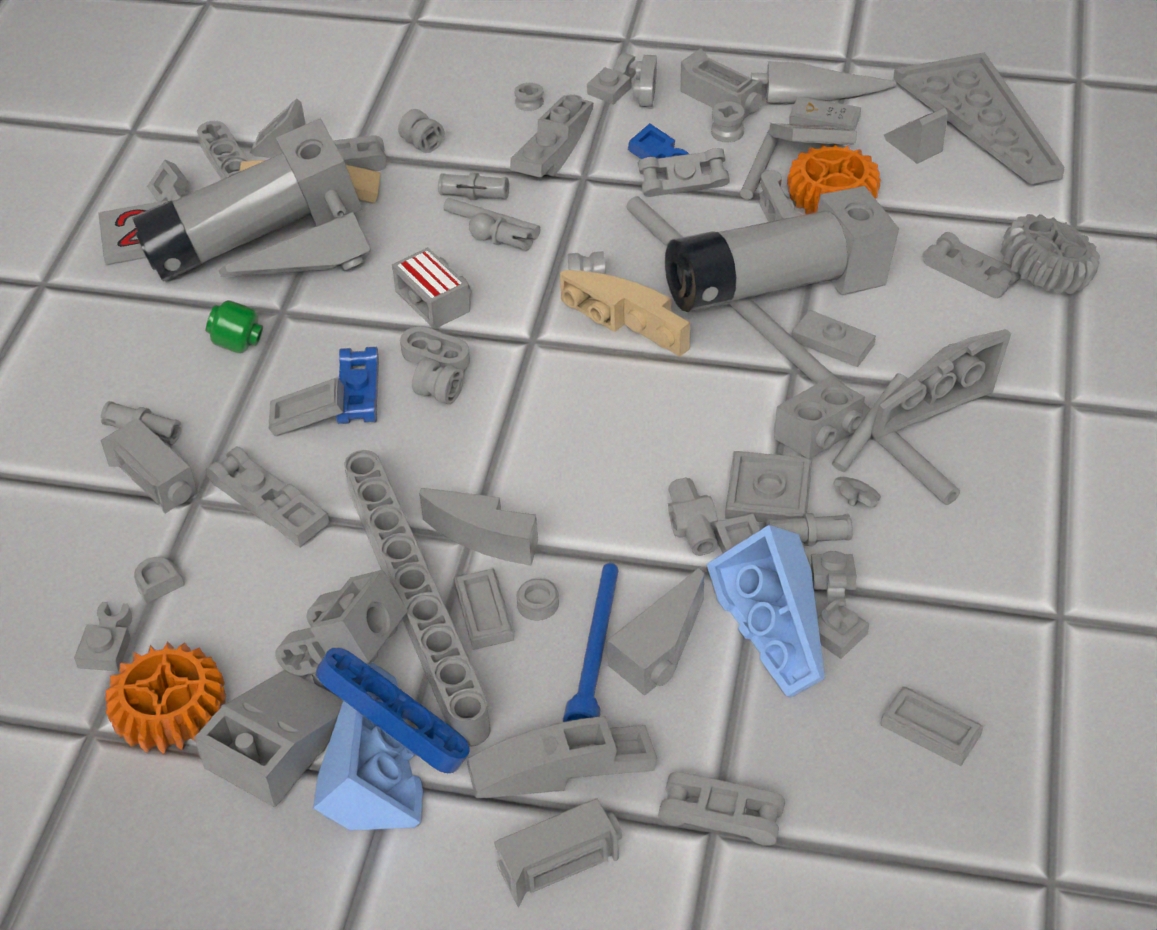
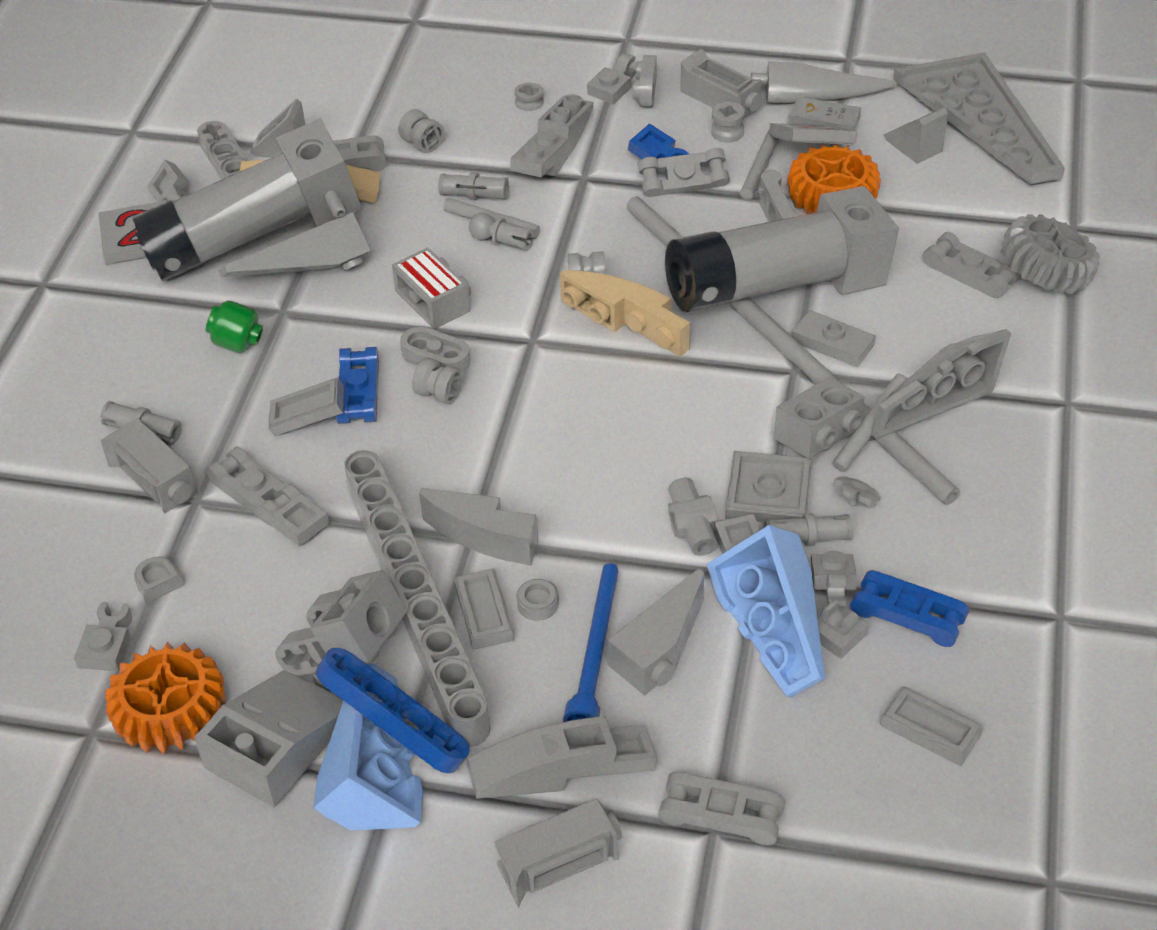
none -> blue plate [850,570,969,647]

